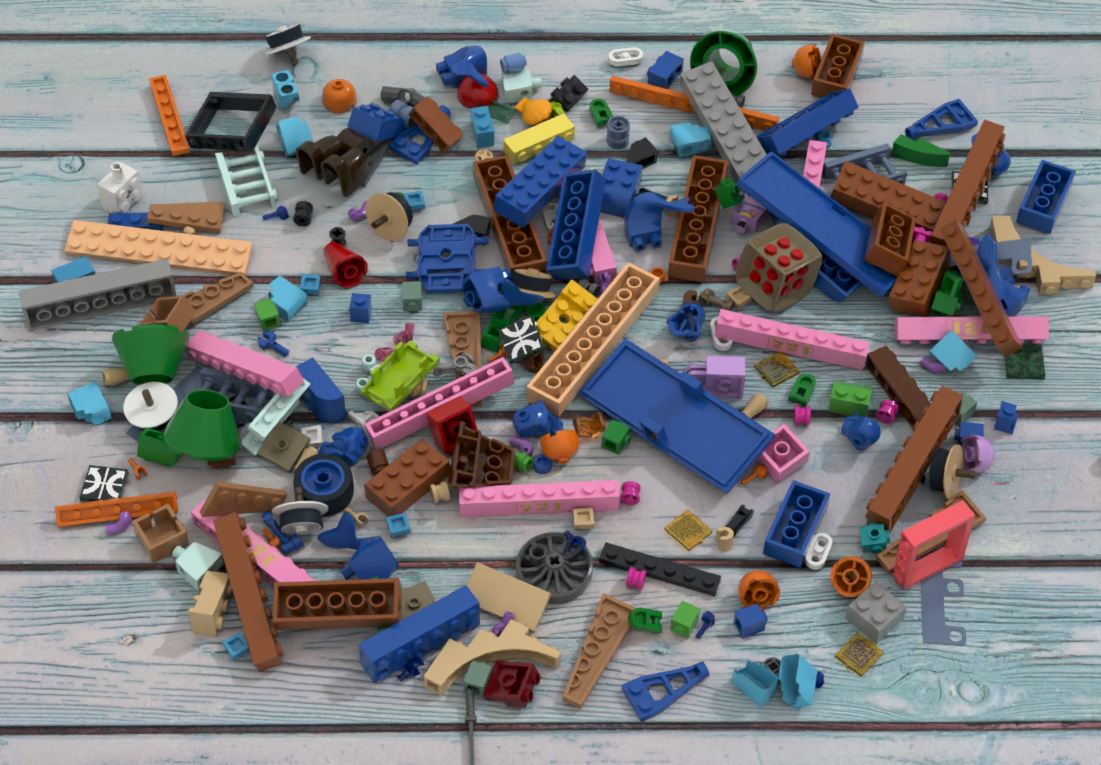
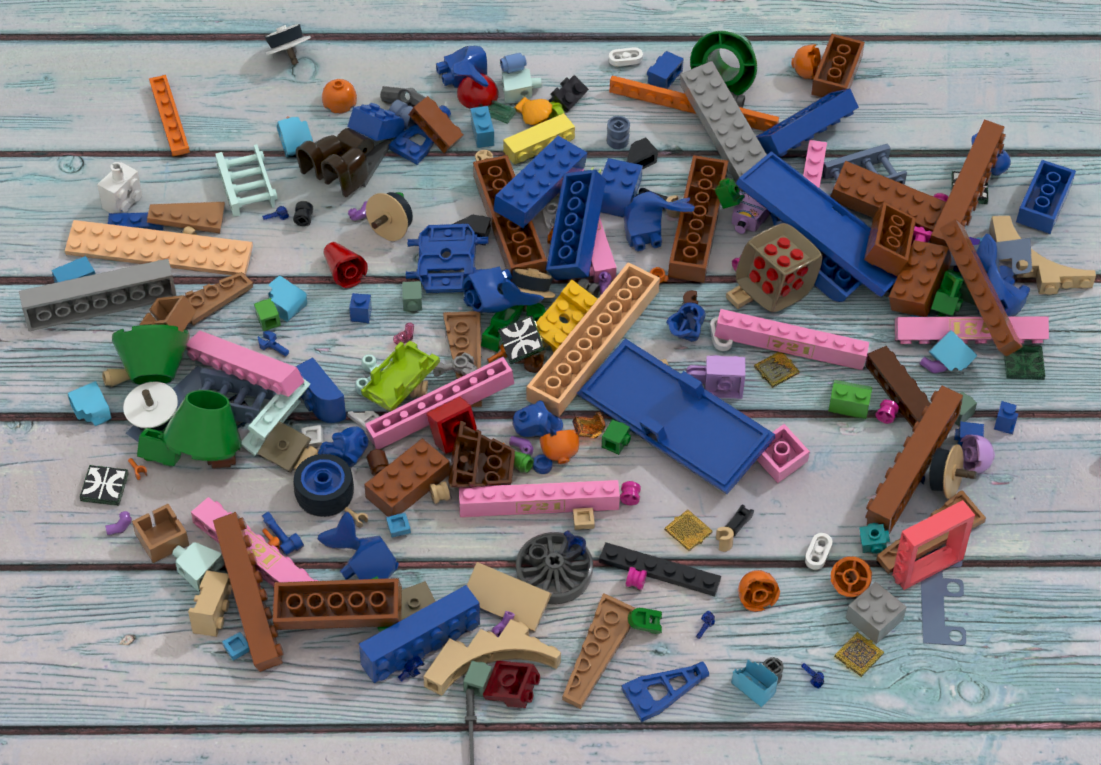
orange plate [55,491,179,527] -> none
black window [185,92,277,152] -> none
medium nougat wing [200,481,288,517] -> none
medium azure piece [271,70,300,110] -> none
piece [272,487,328,535] -> none
dark azure plate [300,274,321,295] -> none
black bush [329,227,347,247] -> none
clear pink arm [375,347,394,360] -> none
dark azure plate [404,191,425,211] -> none
green plate [589,98,613,128] -> none
medium azure piece [670,122,711,158] -> none
bright green brick [670,601,700,638] -> none
dark tan bar [698,288,734,311] -> none
blue brick [734,604,767,639] -> none
tan cone [741,393,769,418] -> none
orange hand [741,465,768,485] -> none
blue brick [763,480,830,568] -> none
medium azure piece [778,654,818,708] -> none
green plate [788,374,816,407] -> none
dark pink wheel [794,405,811,426] -> none
dark azure plate [815,131,833,147] -> none
blue head [841,412,881,450] -> none
green slope [891,134,951,167] -> none
blue plate [905,99,978,140] -> none

